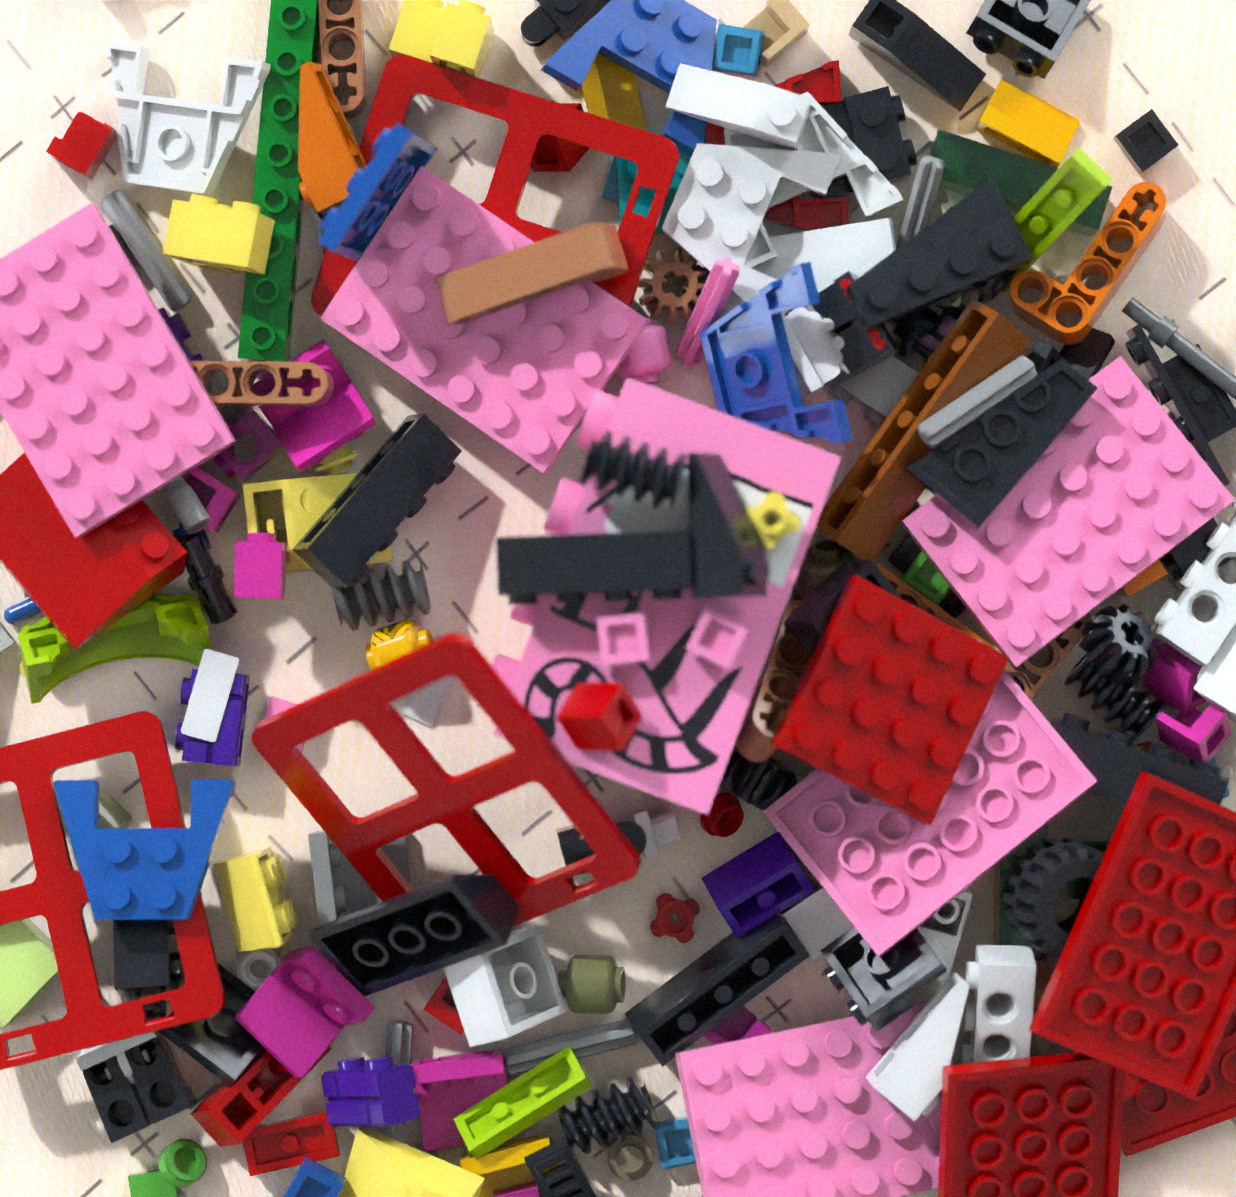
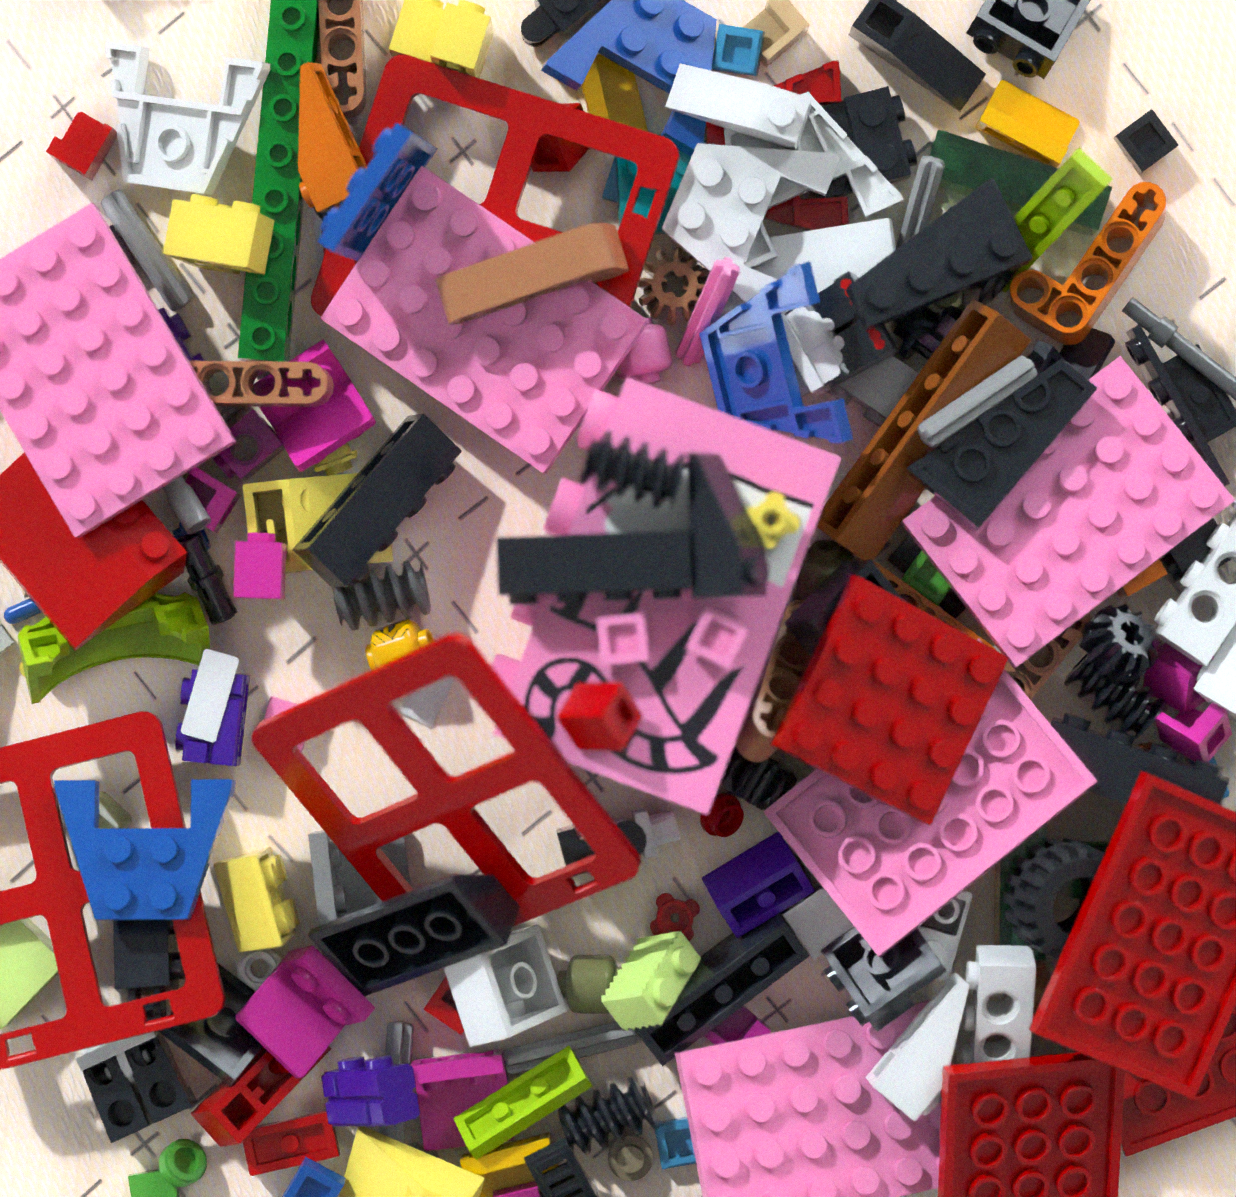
none -> yellowish green brick [601,931,701,1031]

